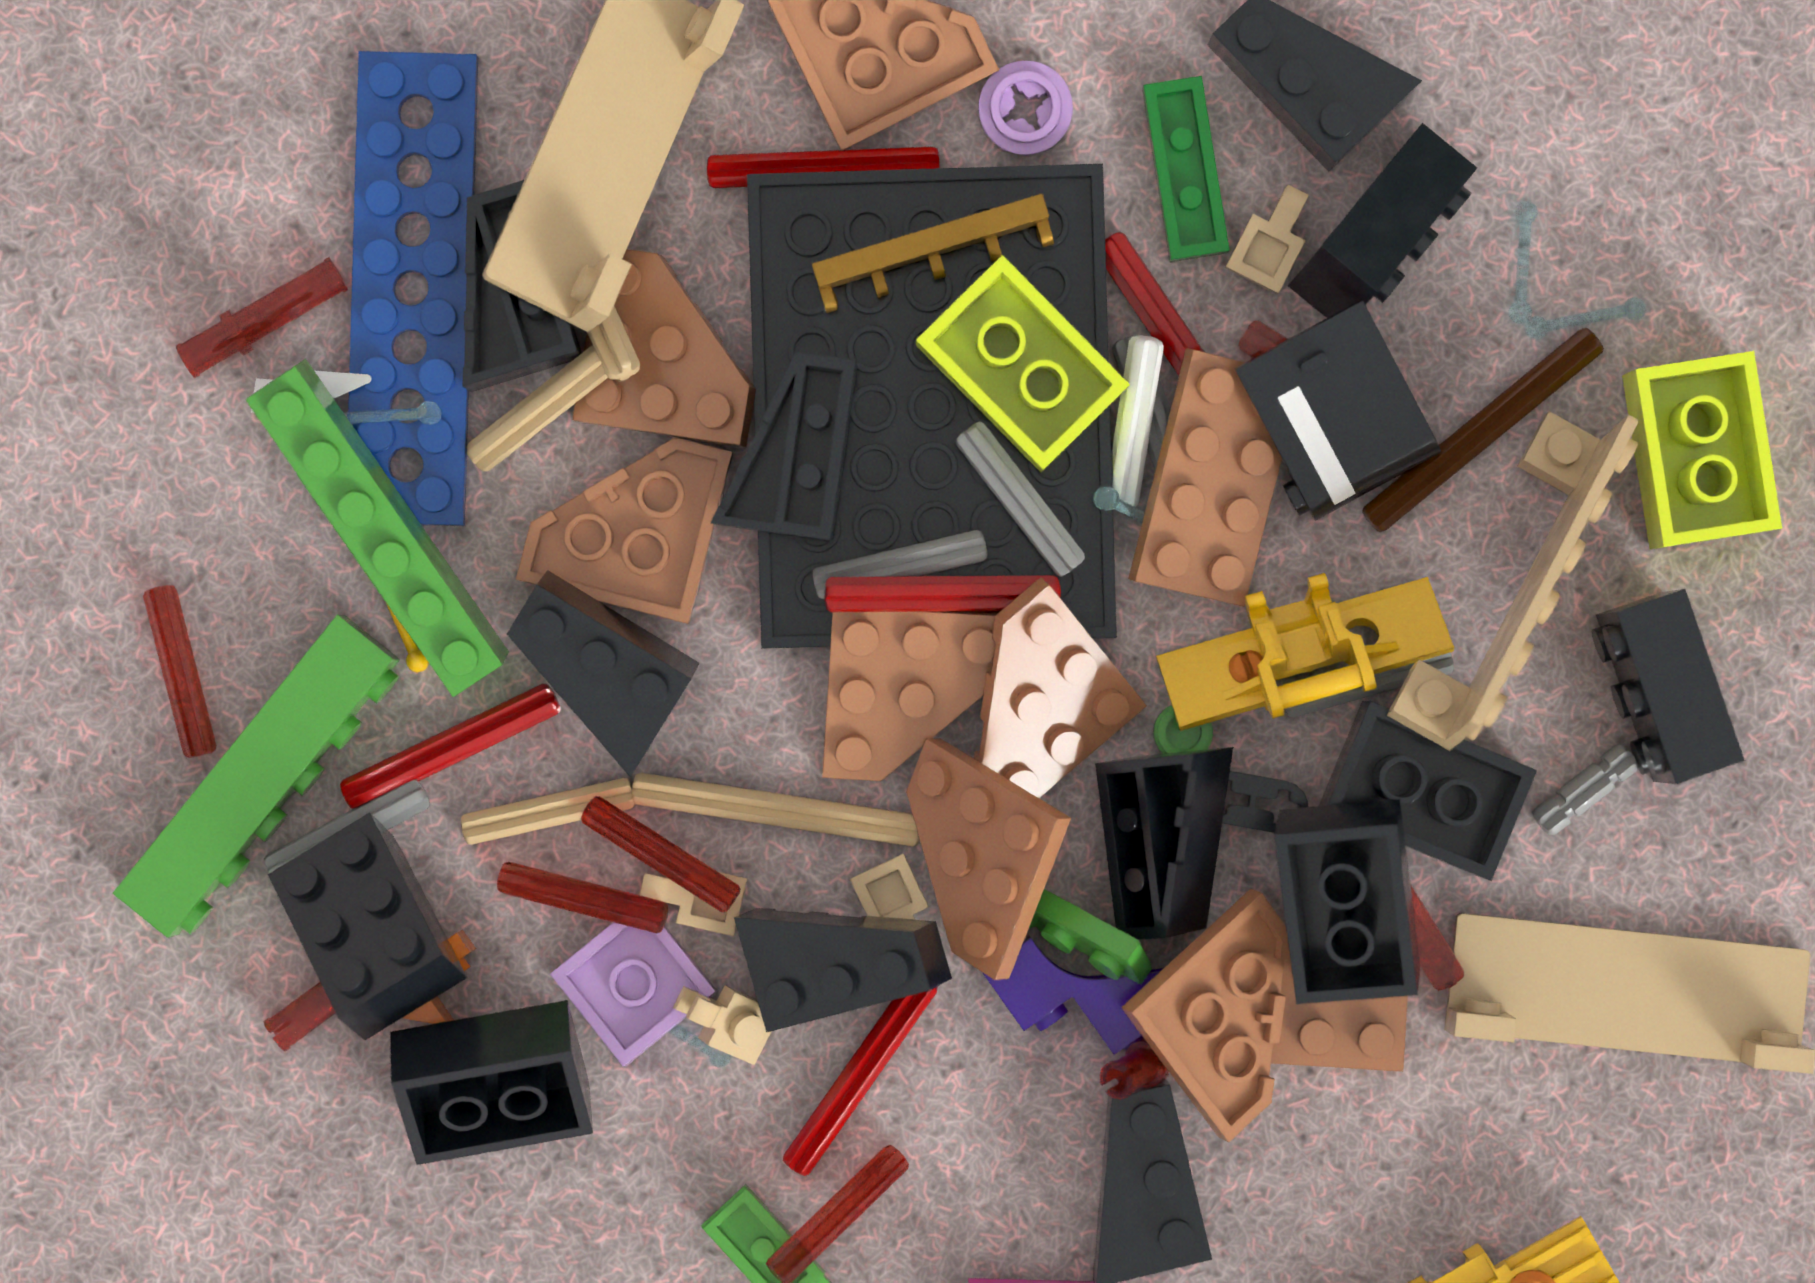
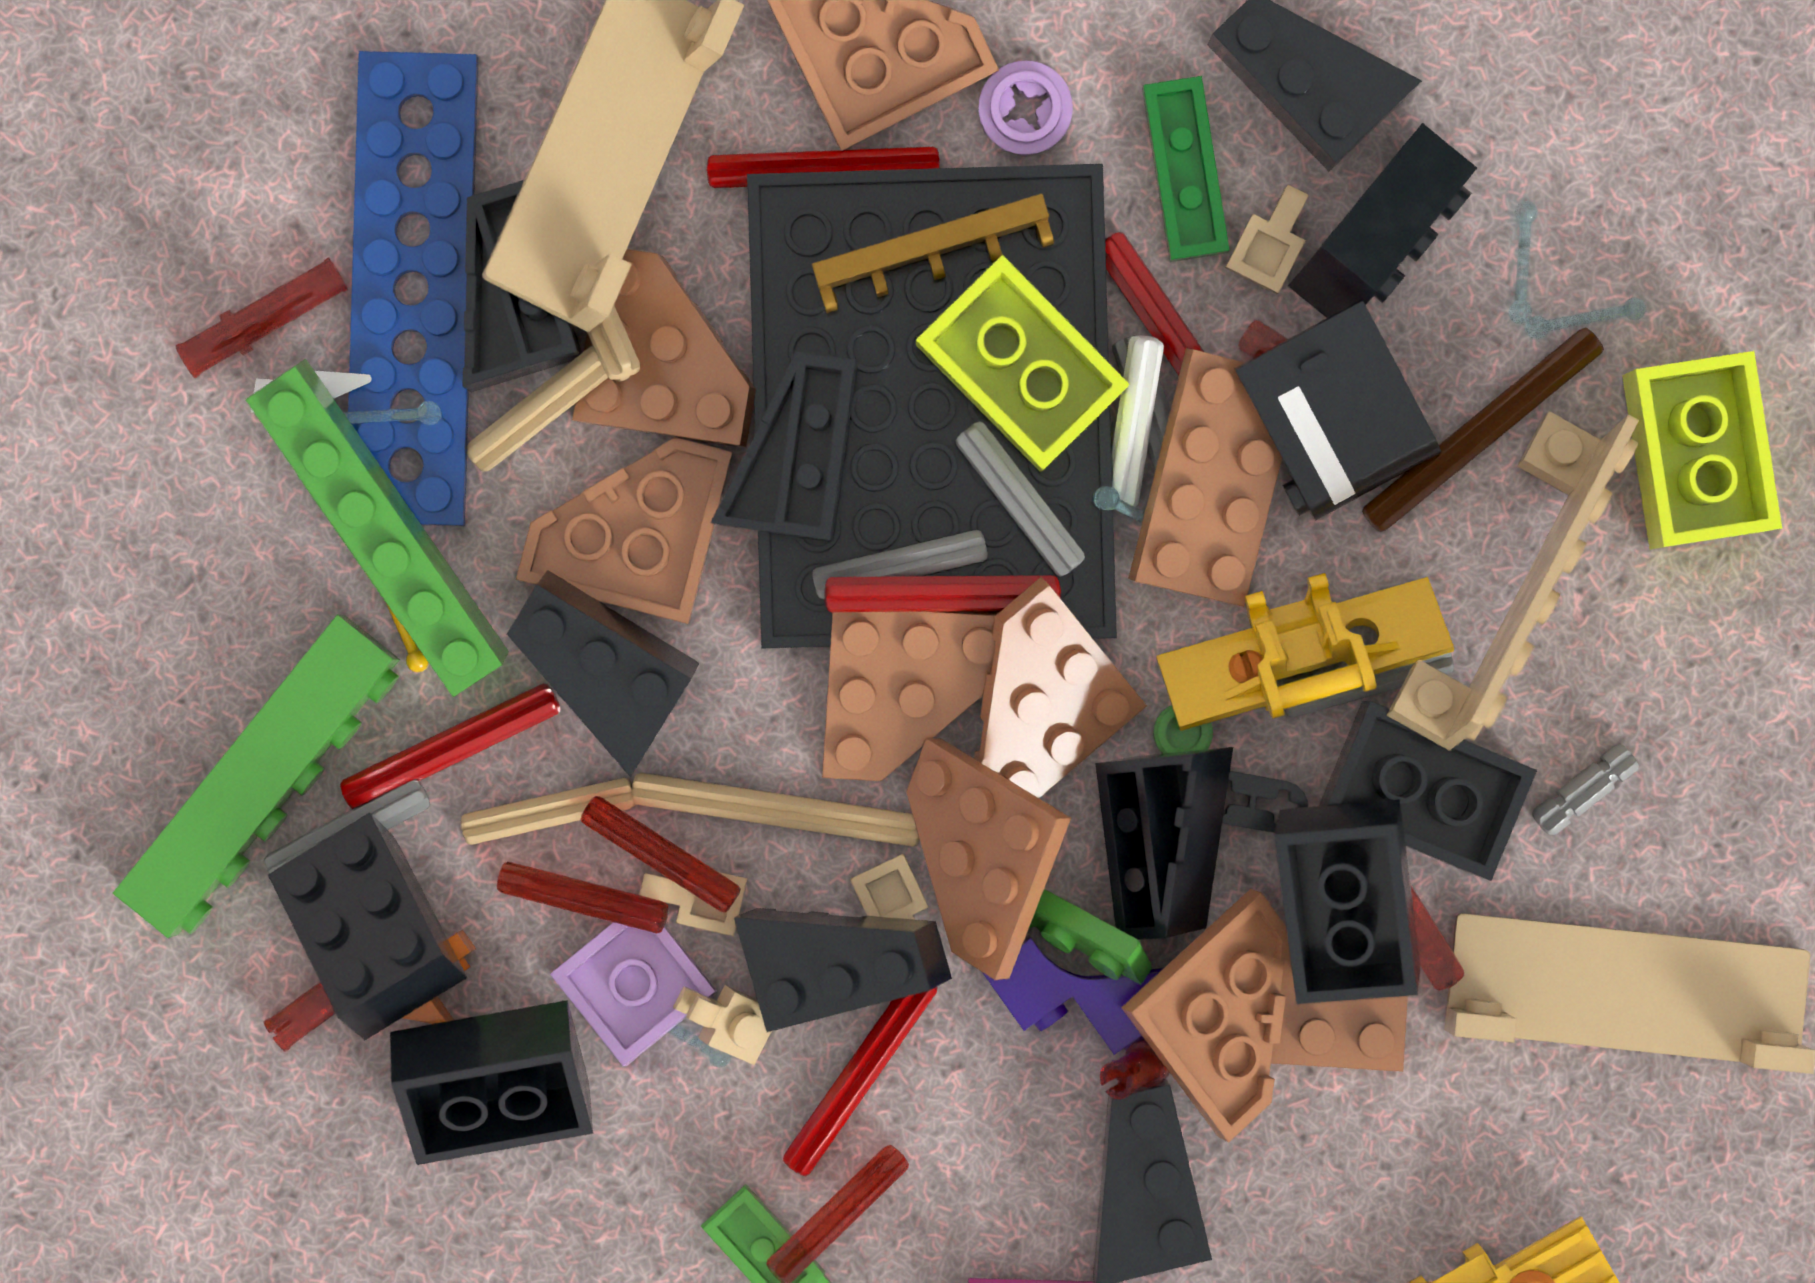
clear red axle [143,585,217,758] -> none
black brick [1592,589,1745,784] -> none

